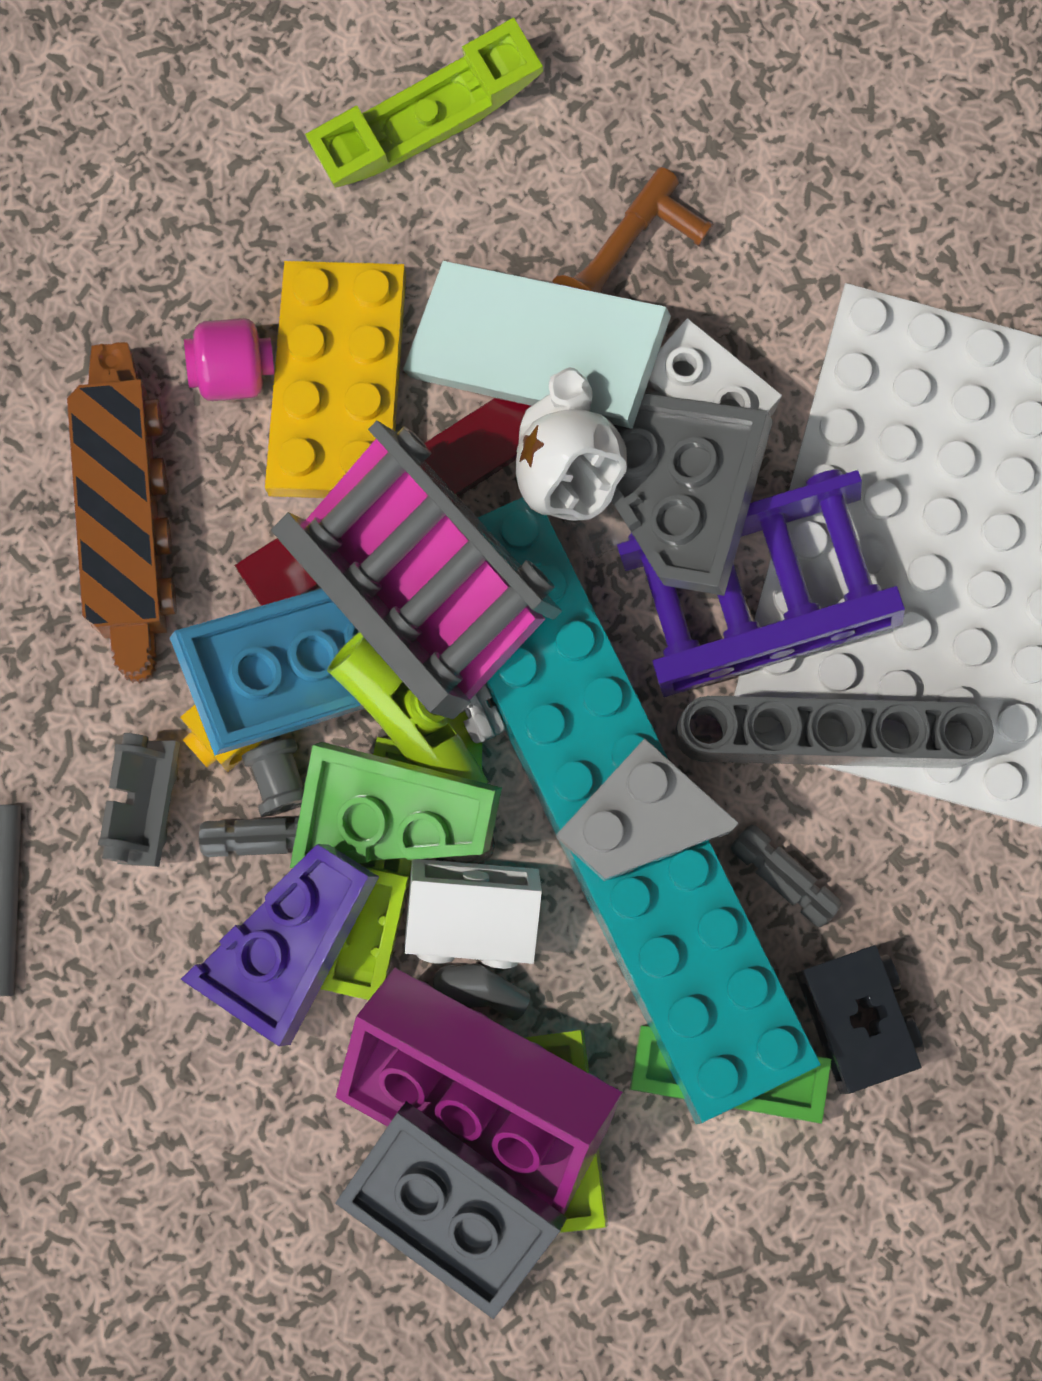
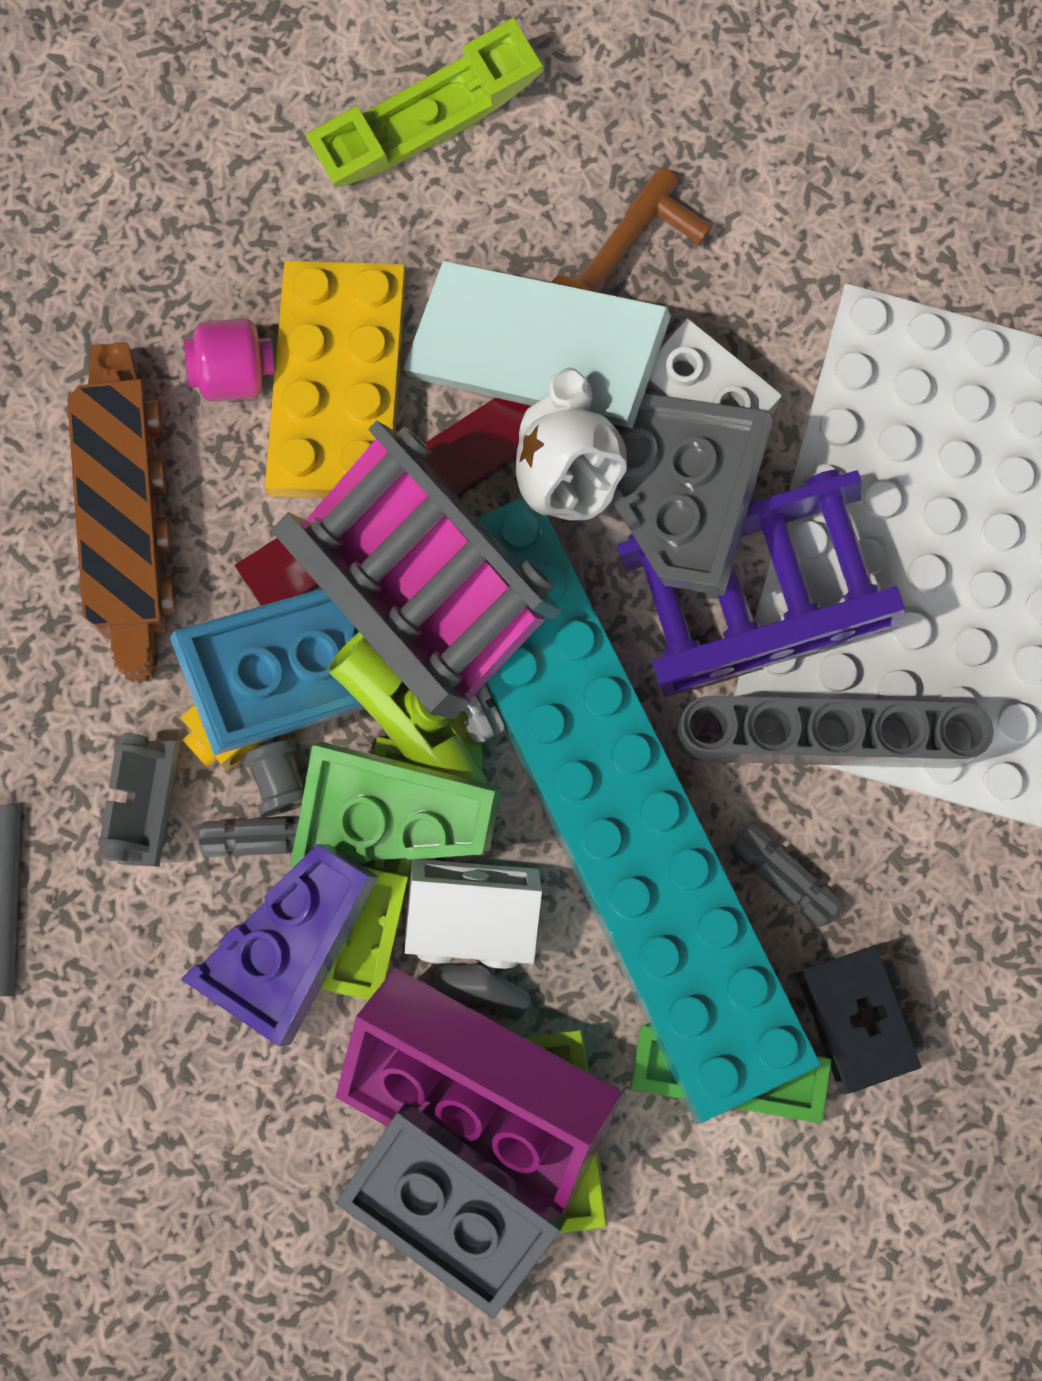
light grey wing [556,739,738,881] -> none

